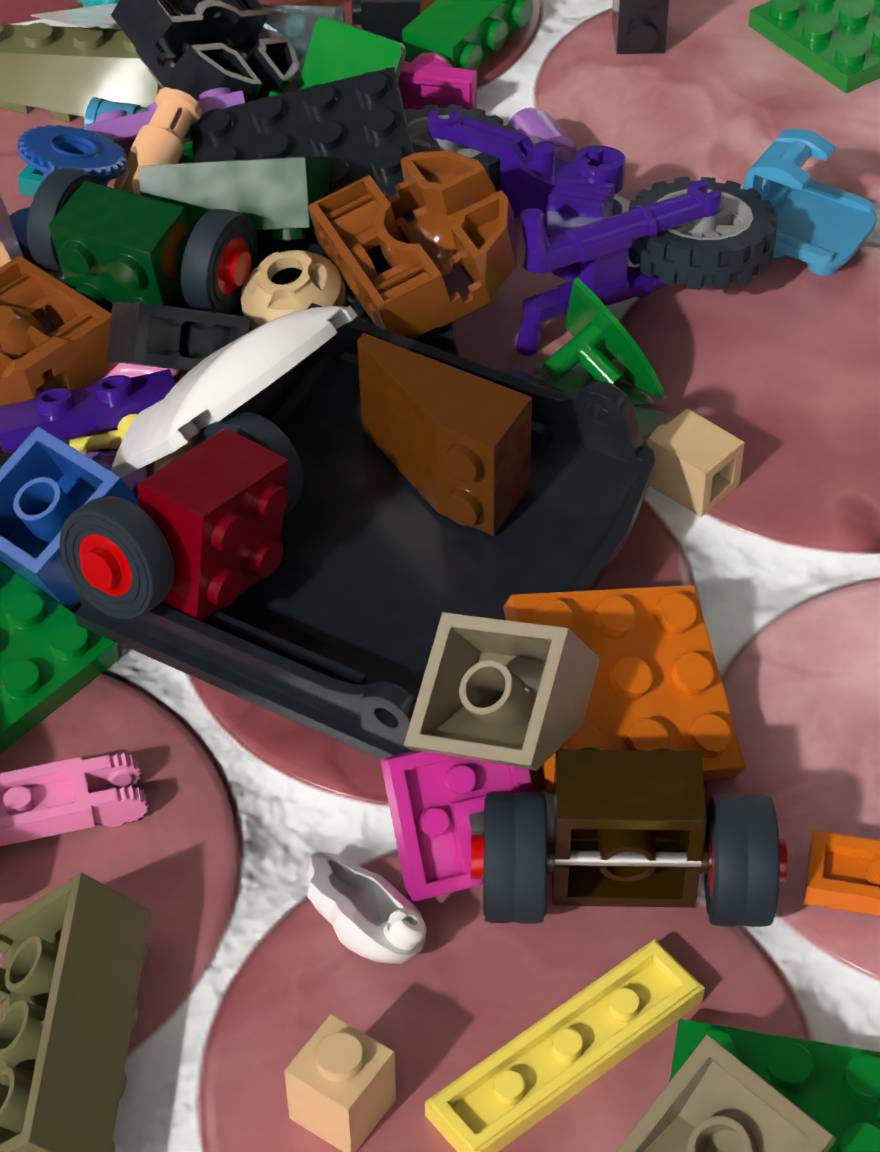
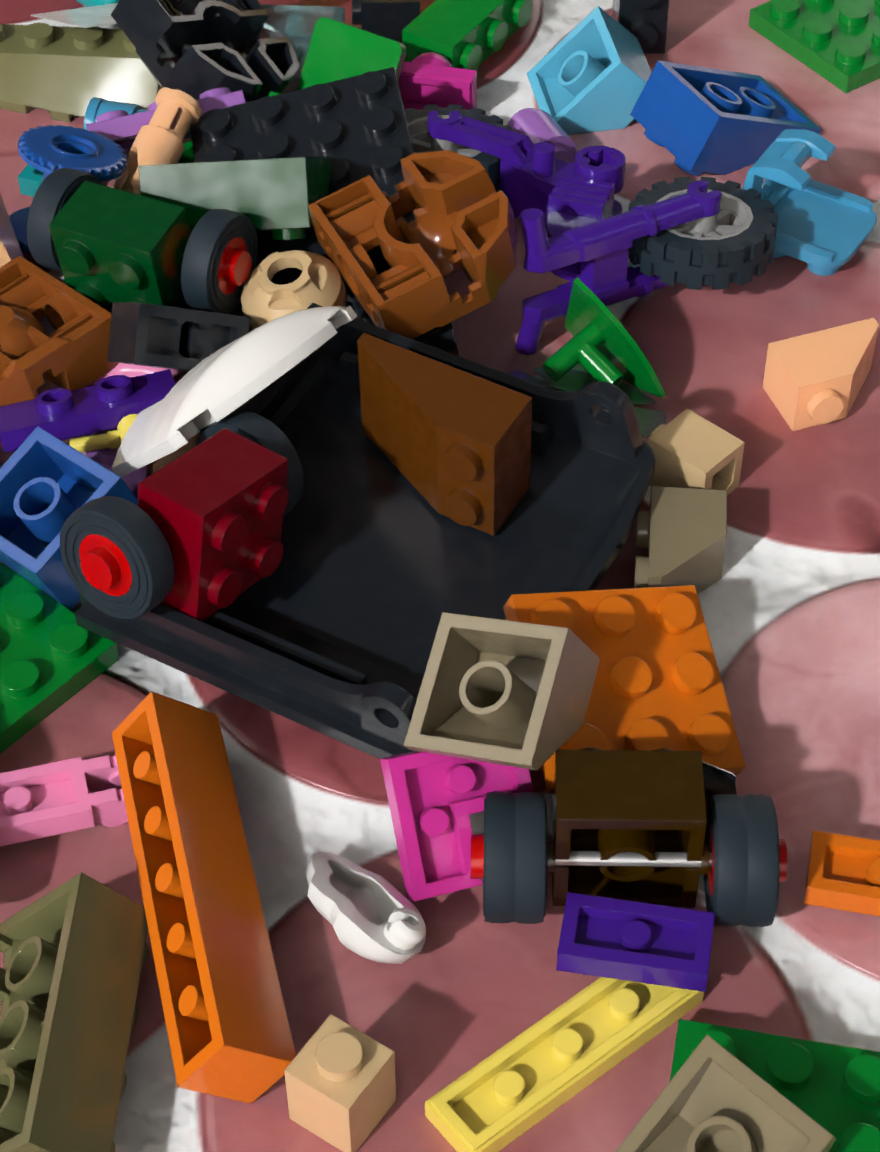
none -> orange brick [112,691,296,1104]
none -> medium azure slope [527,6,652,135]
none -> dark purple plate [556,892,715,992]
none -> blue slope [630,60,822,176]
none -> dark tan slope [634,486,727,595]
none -> black sticker [702,761,738,795]
none -> light nougat slope [763,318,879,431]

